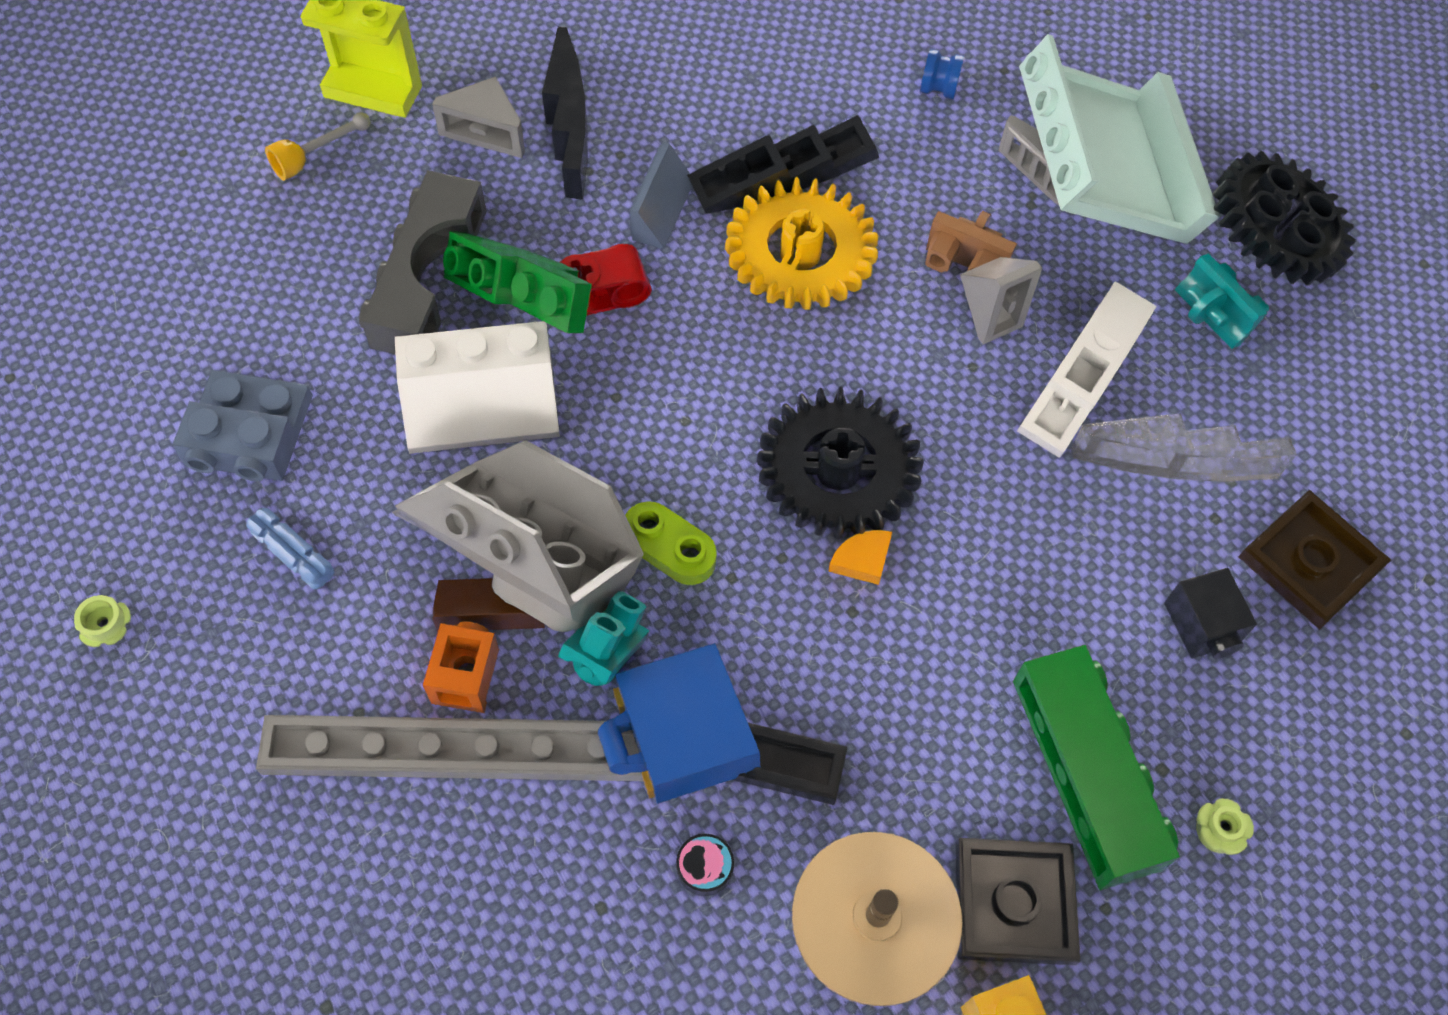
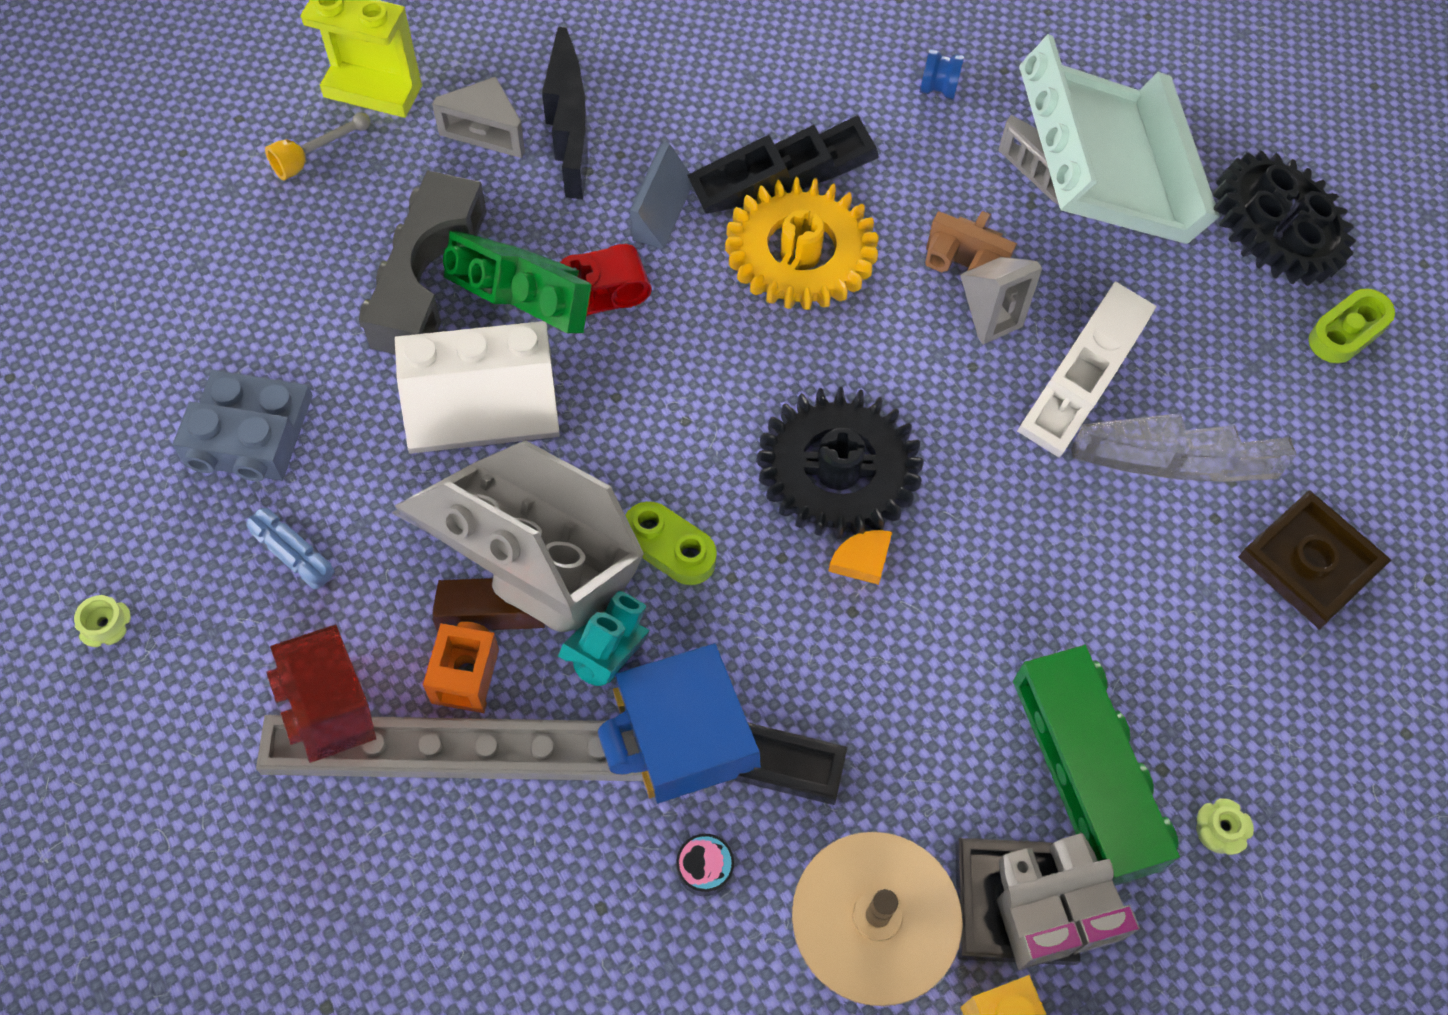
black brick [1164,567,1257,659] -> none
teal hips [1175,253,1269,349] -> none
none -> clear red brick [266,624,377,763]
none -> light grey hips [997,833,1140,971]
none -> lime plate [1309,289,1395,363]

